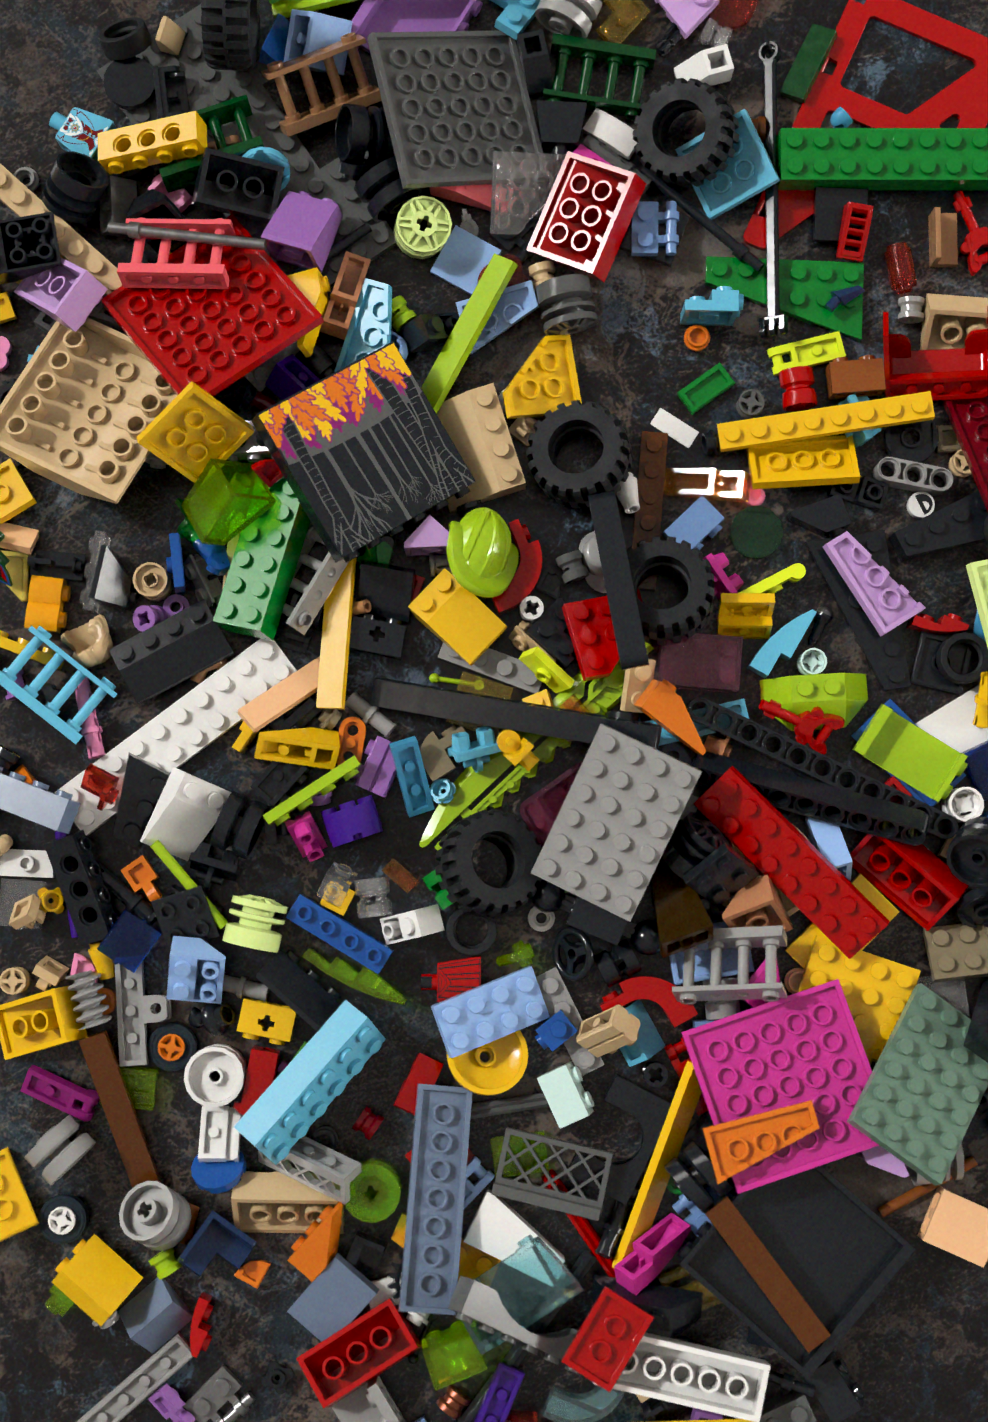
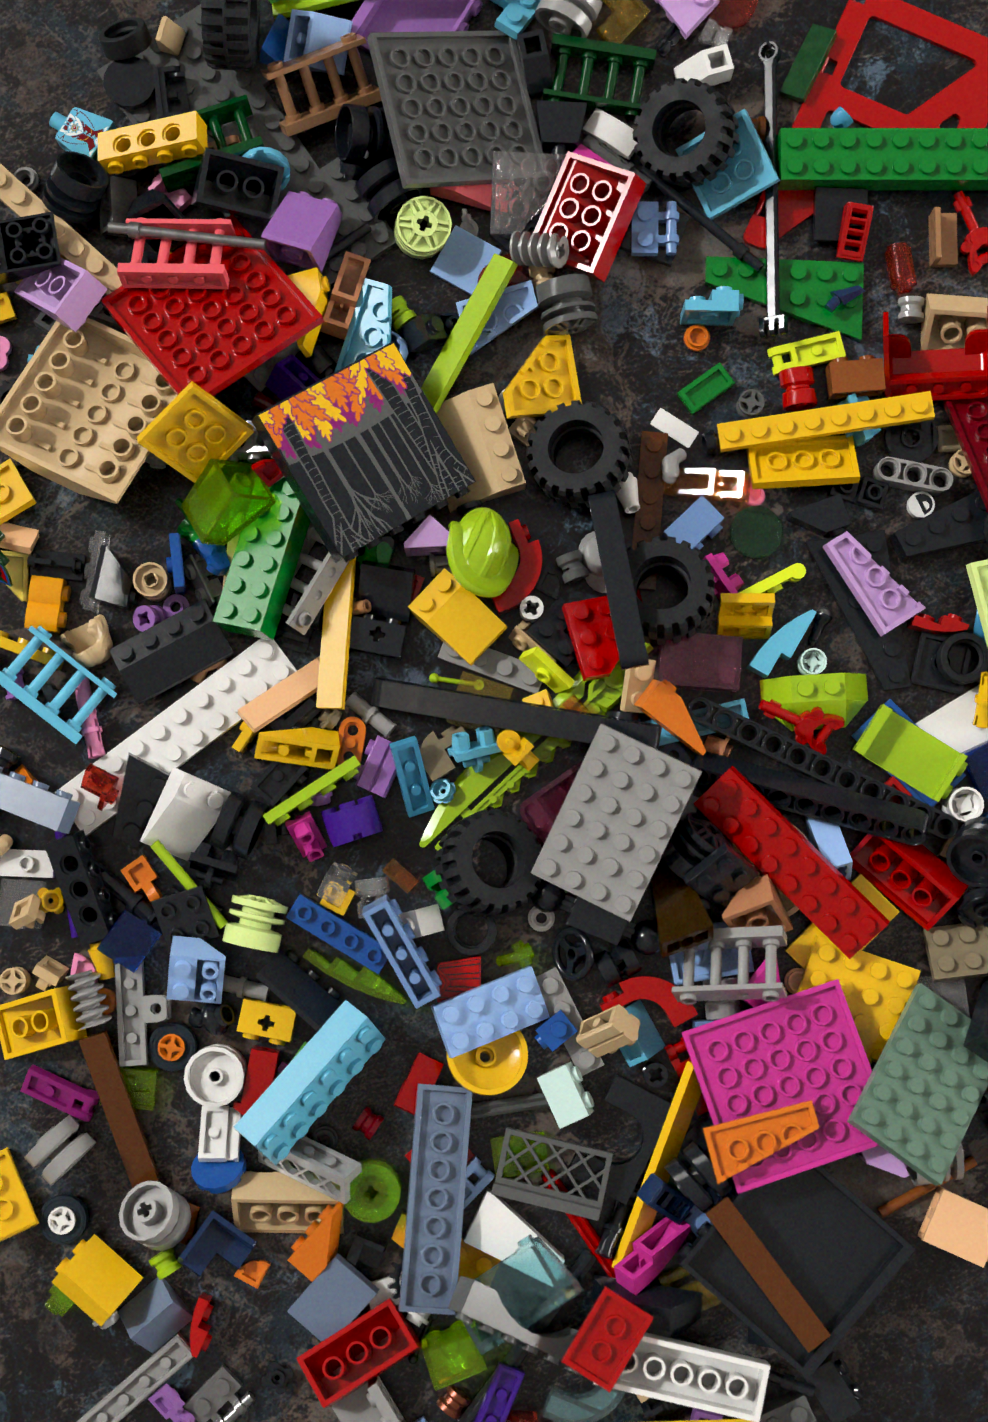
none -> medium blue brick [362,894,442,1009]
none -> light grey piece [509,231,569,269]
none -> dark blue slope [637,1173,695,1225]
none -> light grey arm [661,448,687,484]

